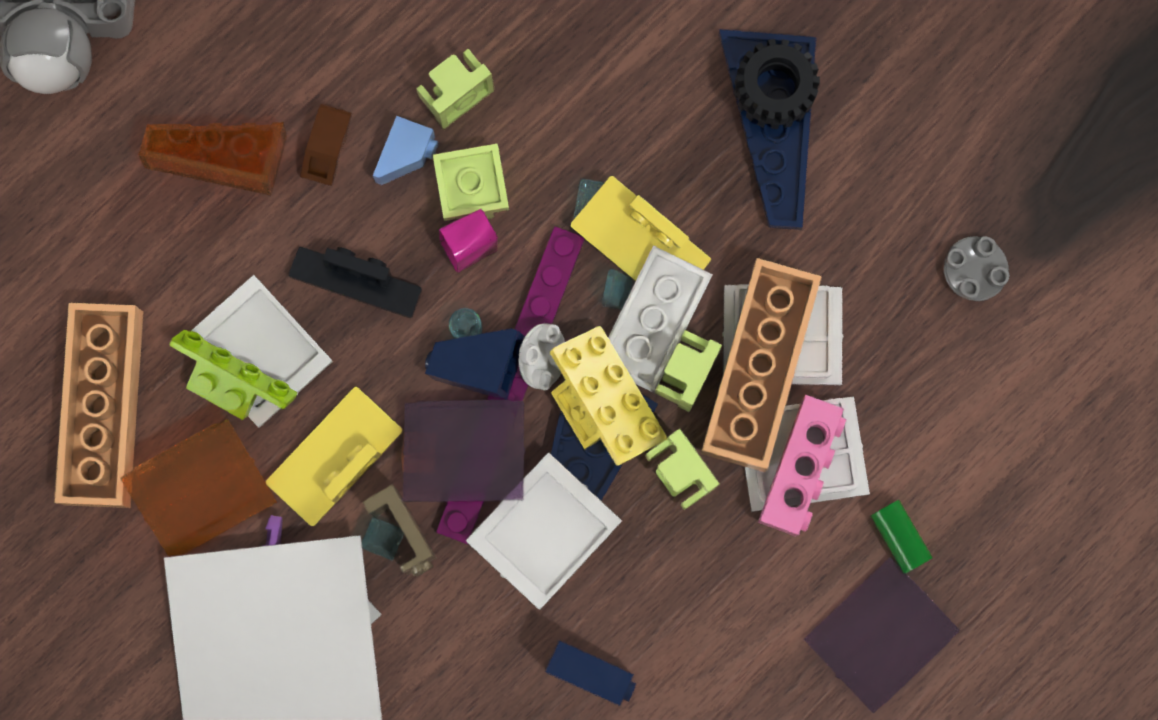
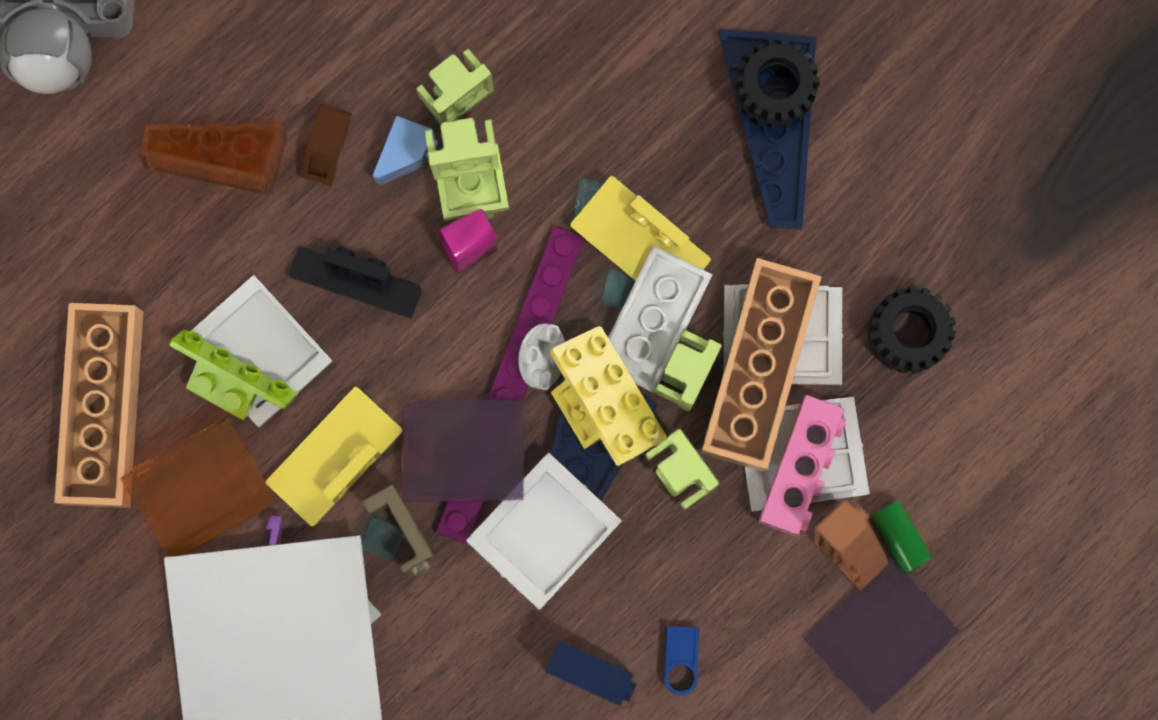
dark blue slope [425,329,525,400] -> none
clear light blue wheel [449,308,483,339] -> none
light grey dish [944,236,1009,301] -> none
none -> yellowish green panel [425,118,500,180]
none -> blue piece [664,626,699,695]
none -> nougat wedge [814,500,889,591]
none -> black tyre [867,286,956,374]

